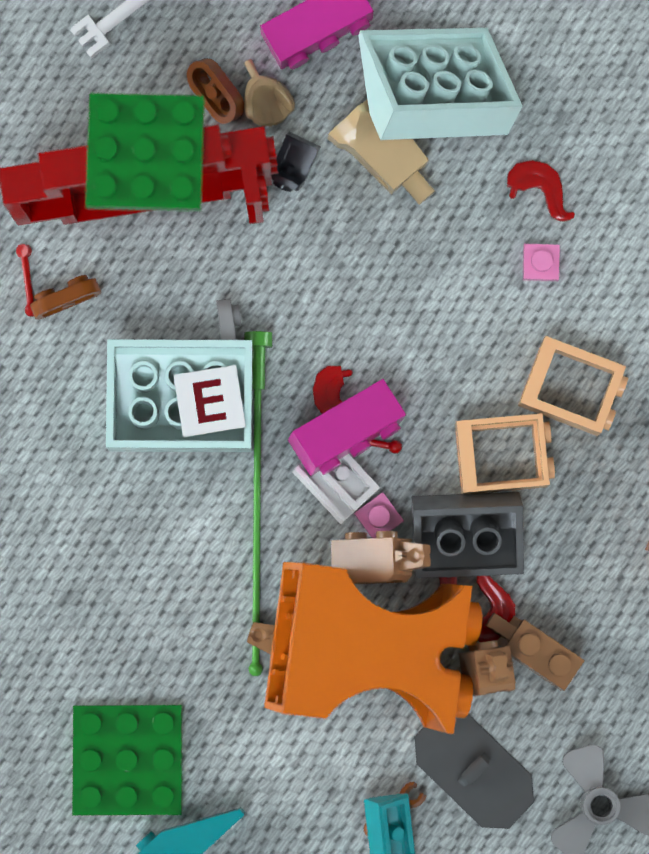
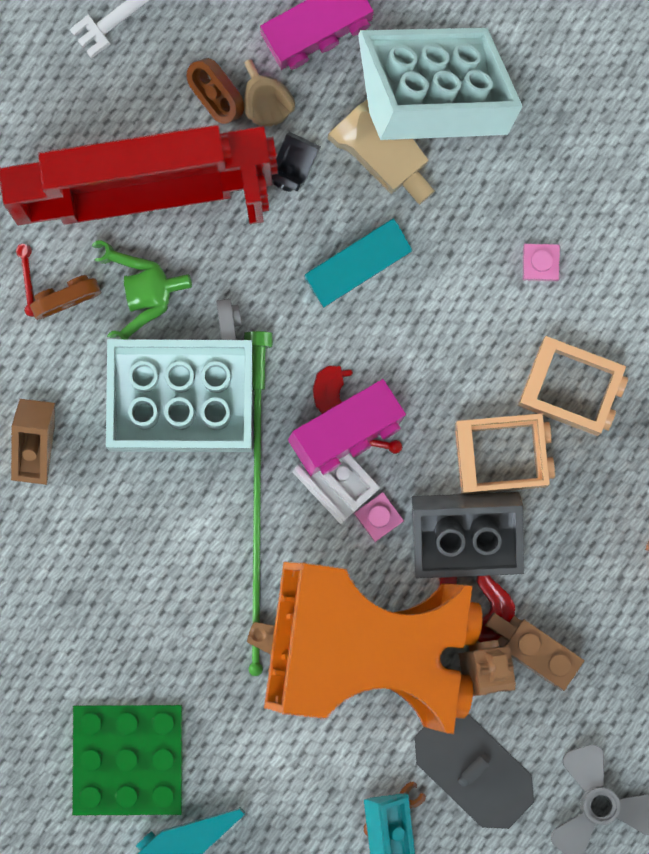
green plate [85,93,205,212] -> none
white sticker [173,365,246,437] -> none
medium nougat hinge [331,531,431,584] -> none
red piece [507,160,575,222] -> none
none -> medium nougat slope [11,399,55,485]
none -> bright green piece [92,240,192,339]
none -> teal slope [304,218,413,308]

